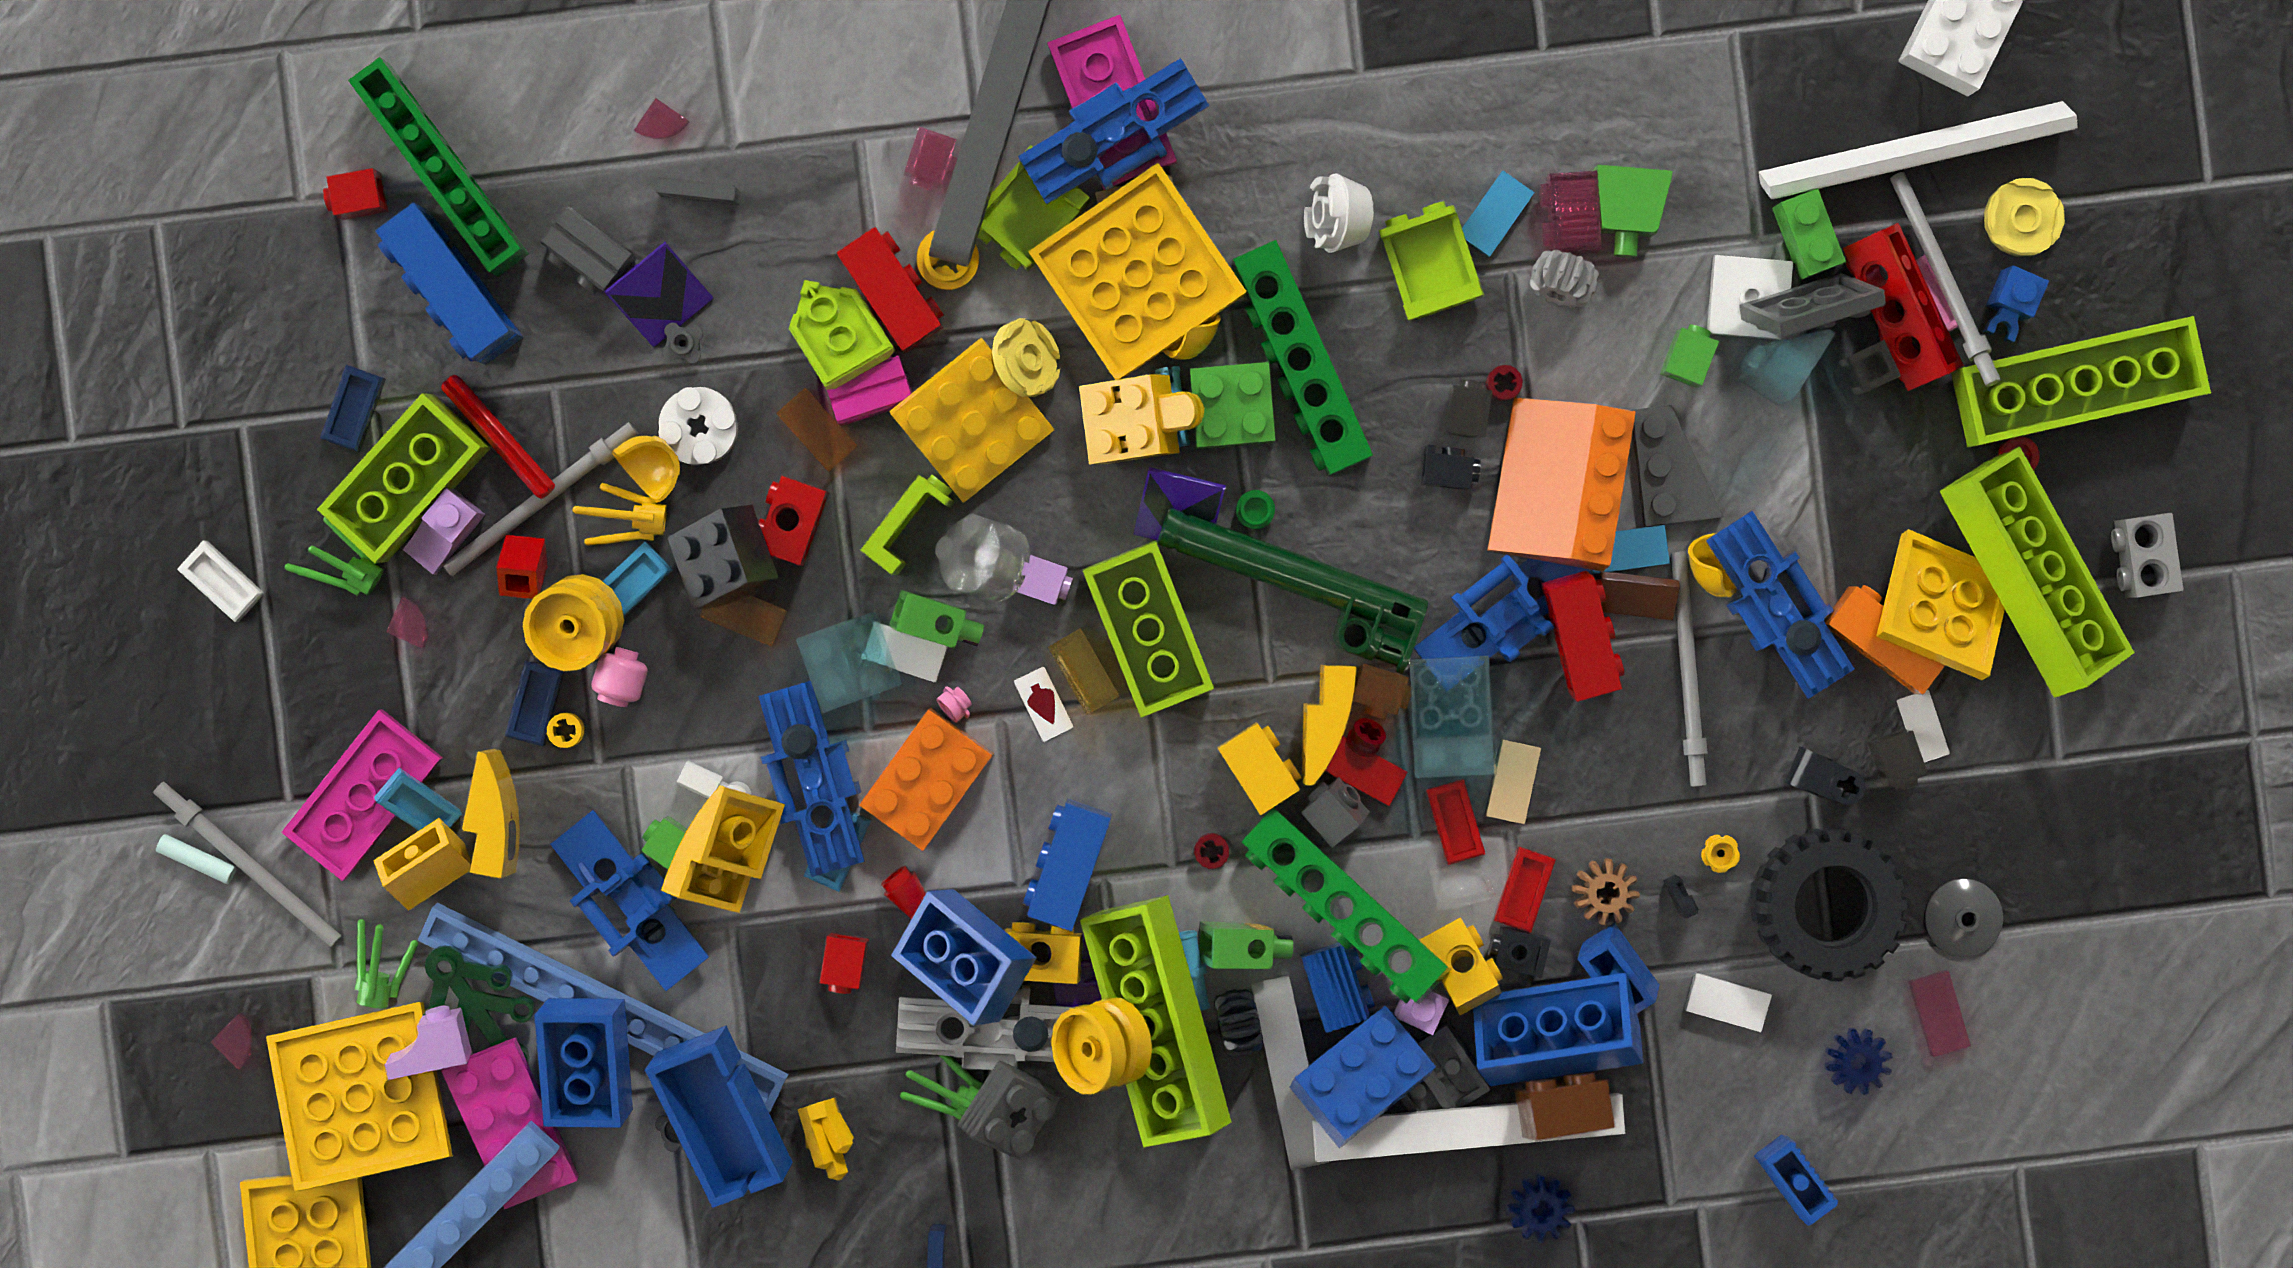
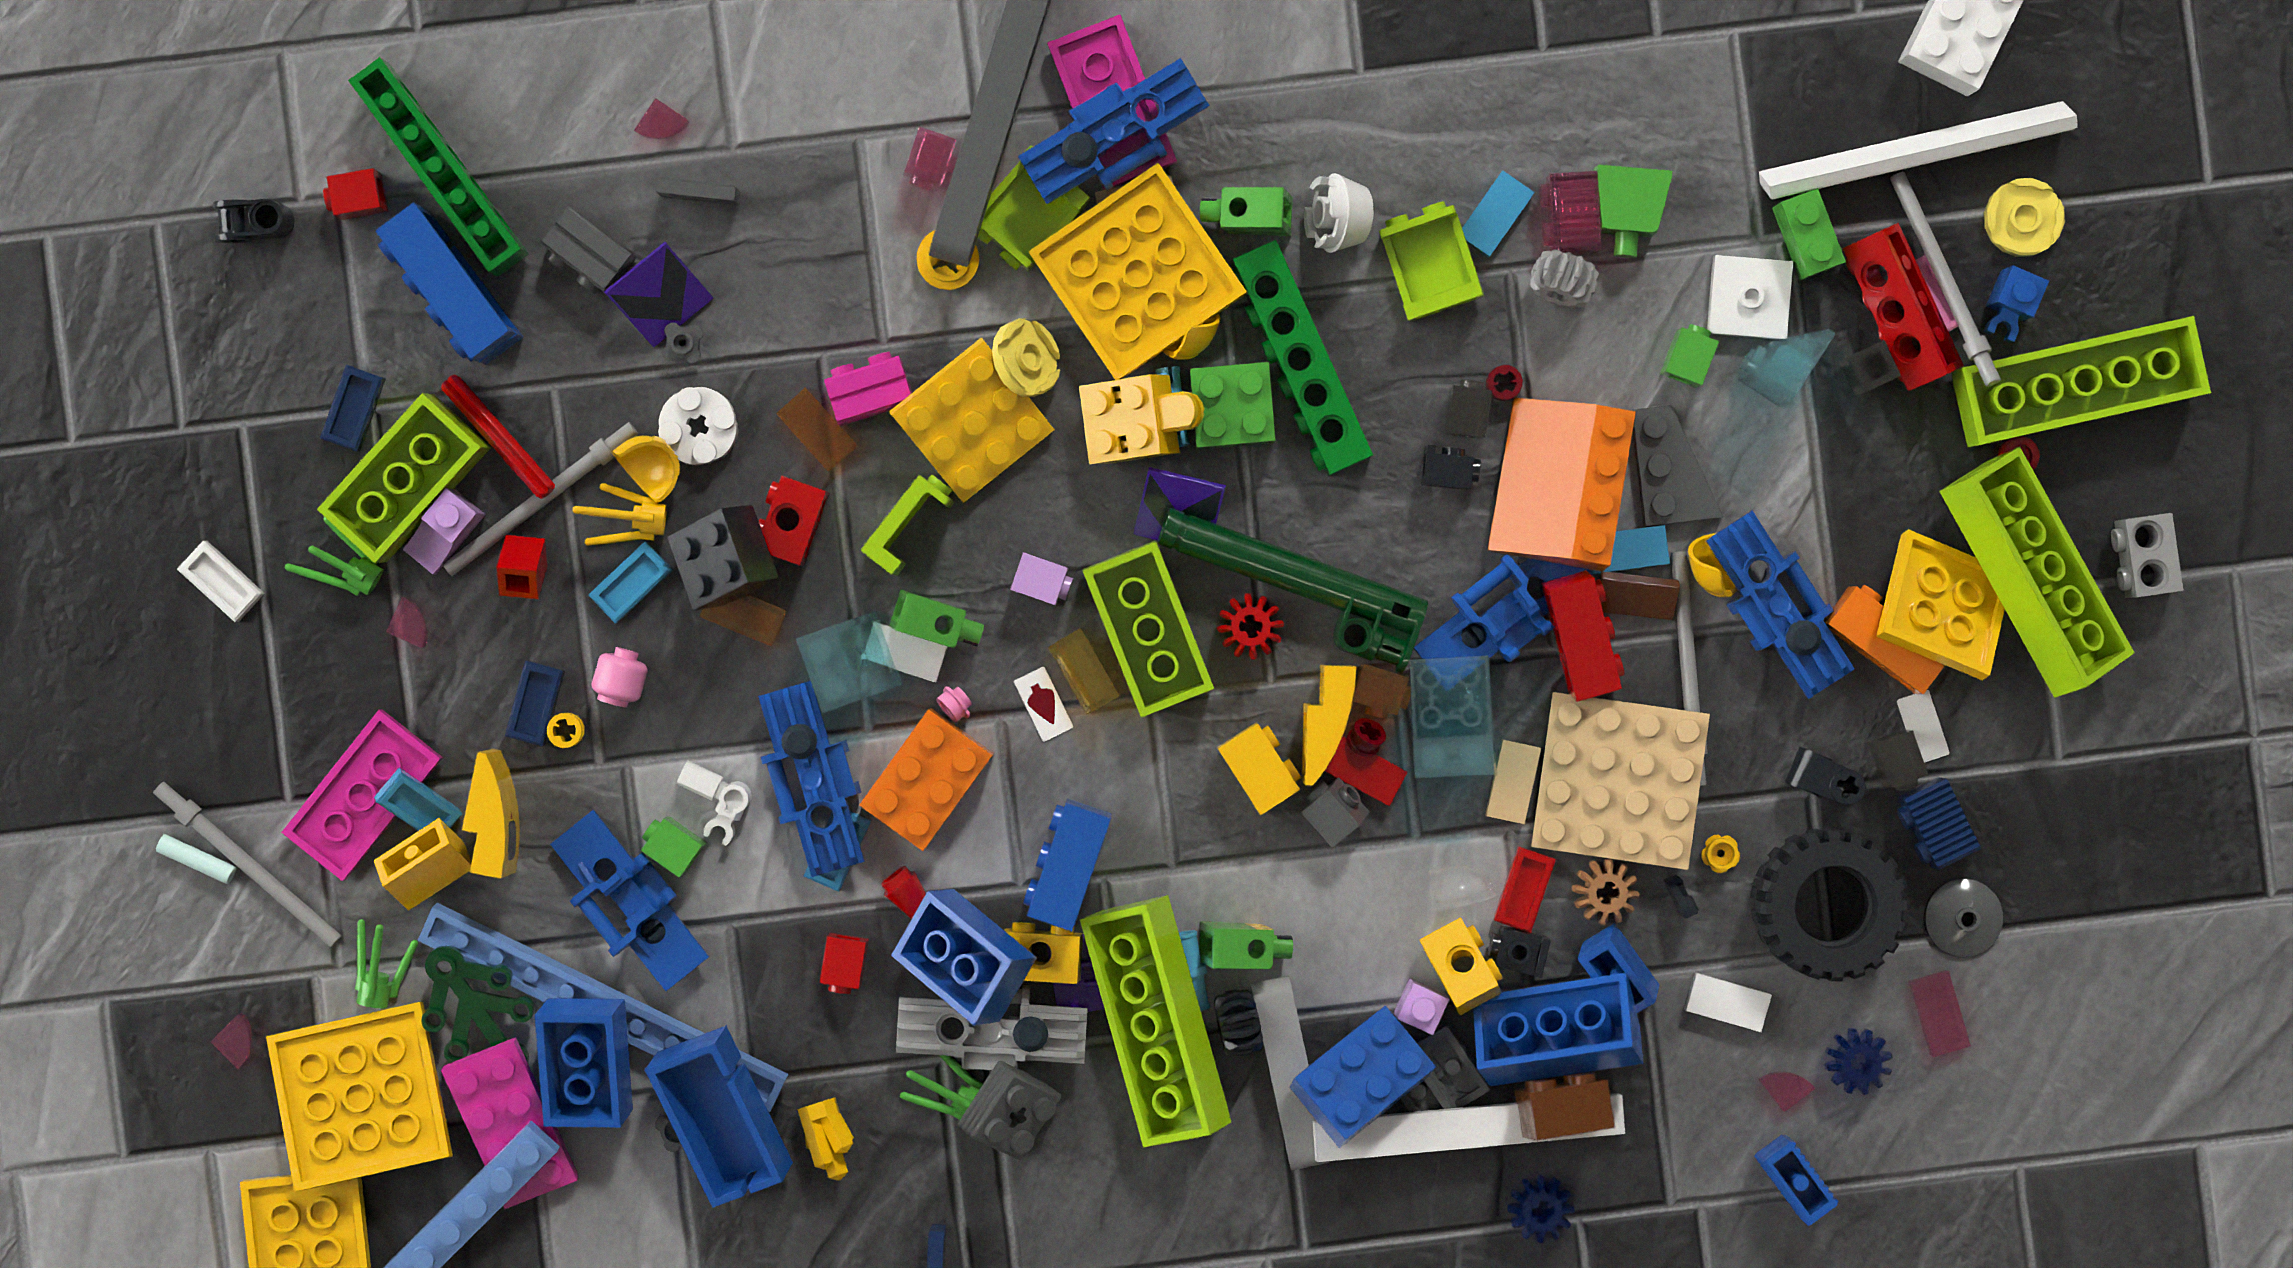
lavender arch [385,1006,472,1080] -> none
yellow wheel [523,574,624,671] -> none
yellow slope [661,786,785,913] -> none
lime tile [789,280,895,390] -> none
red brick [836,227,945,354] -> none
clear brick [935,514,1030,602] -> none
yellow wheel [1051,998,1152,1094] -> none
dark red bush [1194,833,1229,869] -> none
green plate [1236,490,1275,529] -> none
green brick [1242,808,1451,1005] -> none
blue brick [1300,942,1375,1033] -> none
red tile [1425,779,1486,865] -> none
dark grey plate [1739,273,1886,339] -> none
none -> black piece [213,199,295,243]
none -> bright green torso [1200,187,1293,236]
none -> red gear [1217,593,1284,660]
none -> tan plate [1531,692,1710,870]
none -> clear pink tile [1758,1071,1815,1112]
none -> dark blue brick [1896,777,1981,870]

